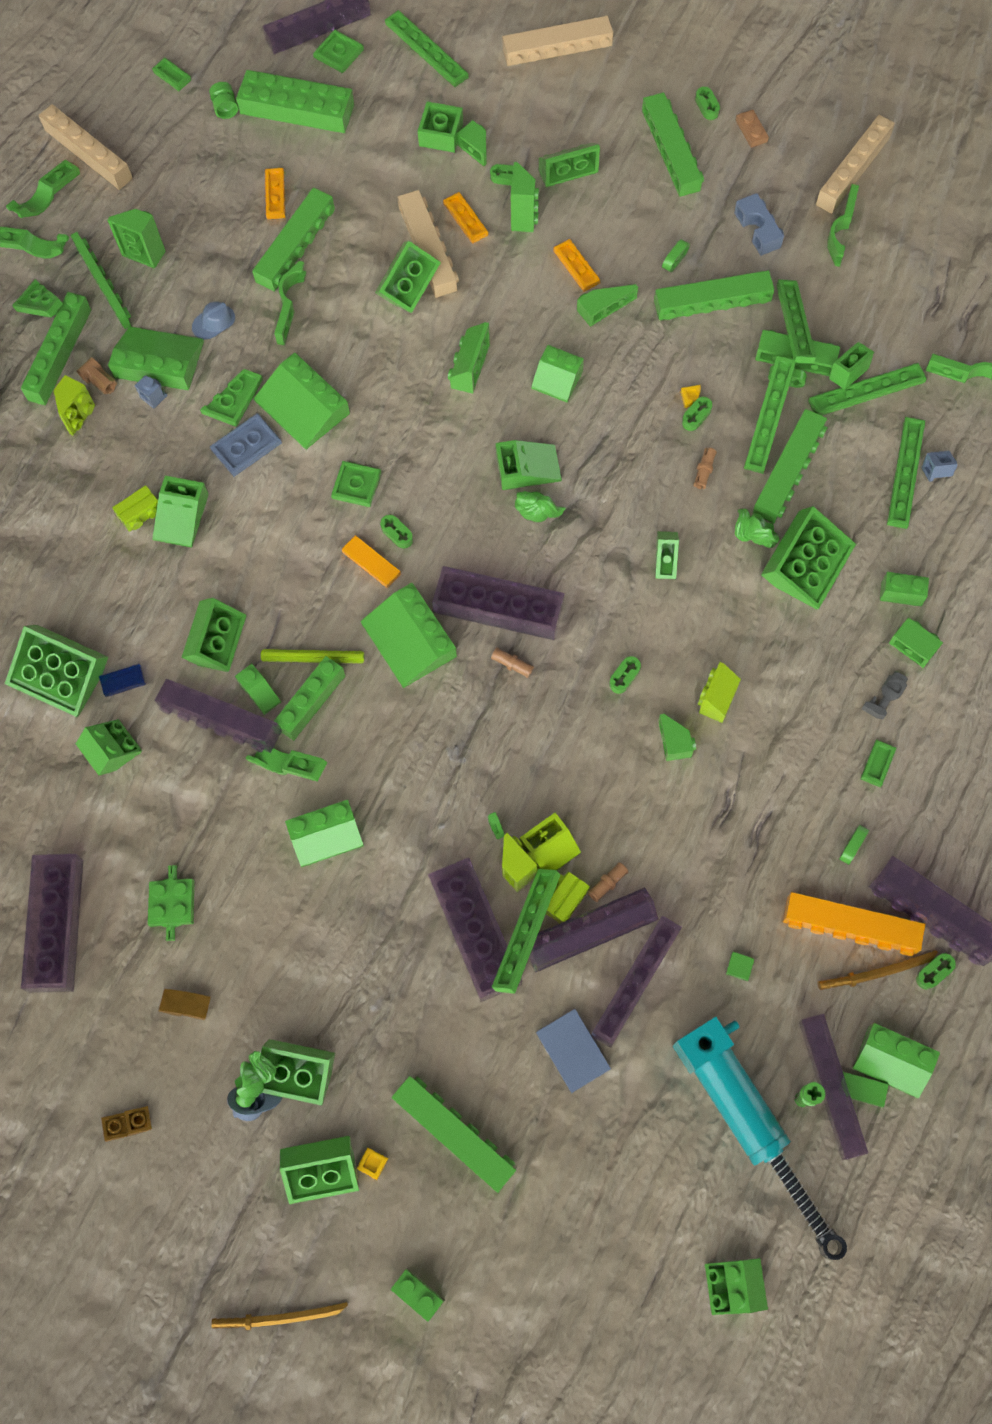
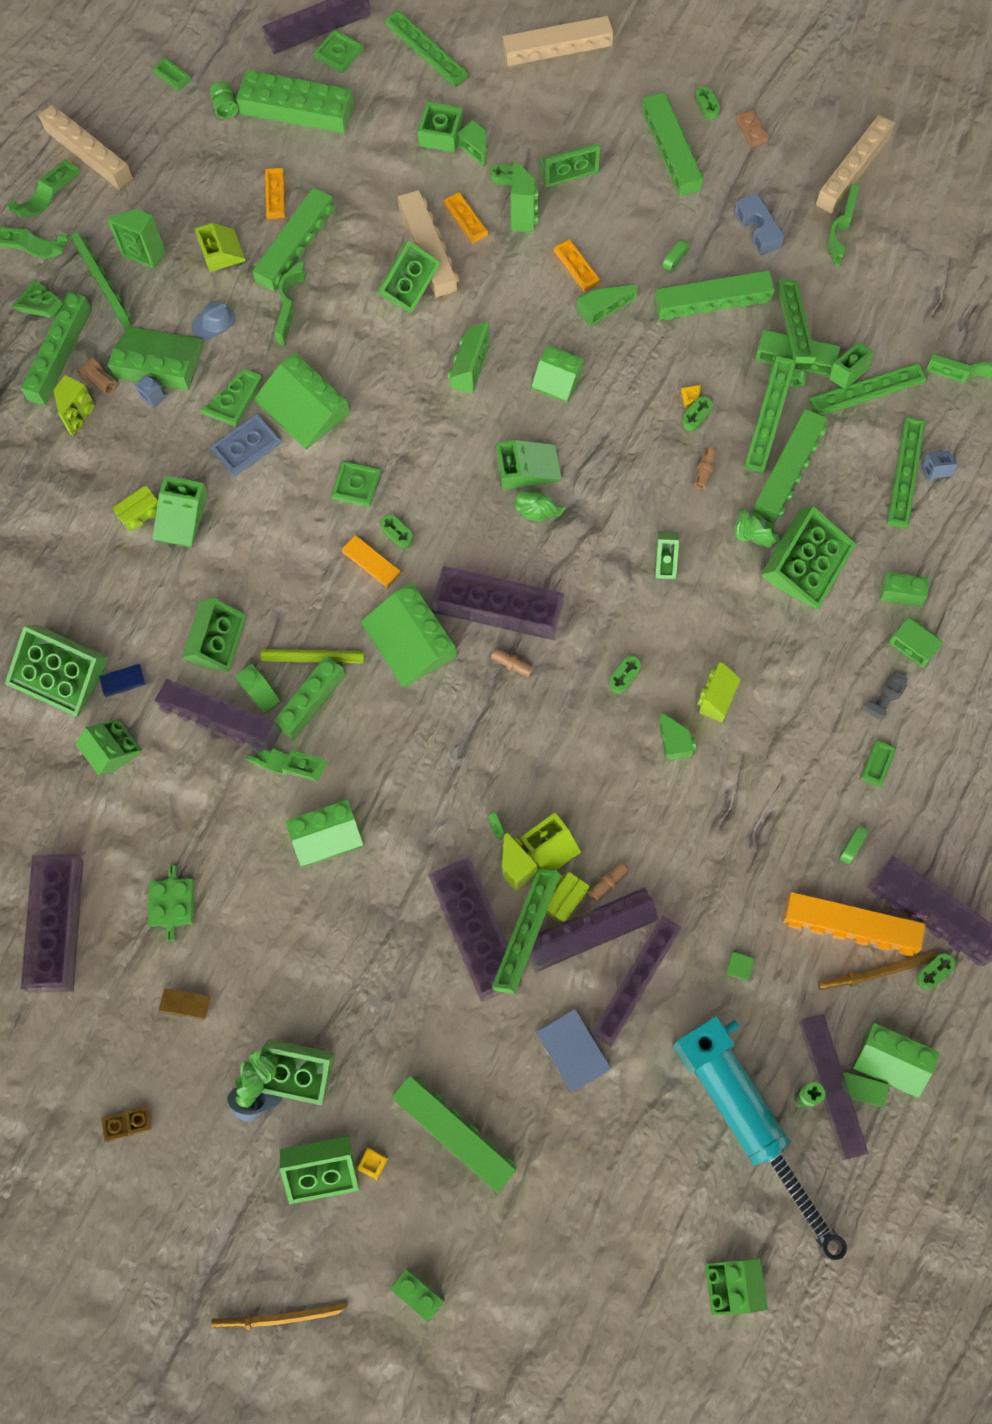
none -> lime slope [194,223,246,272]

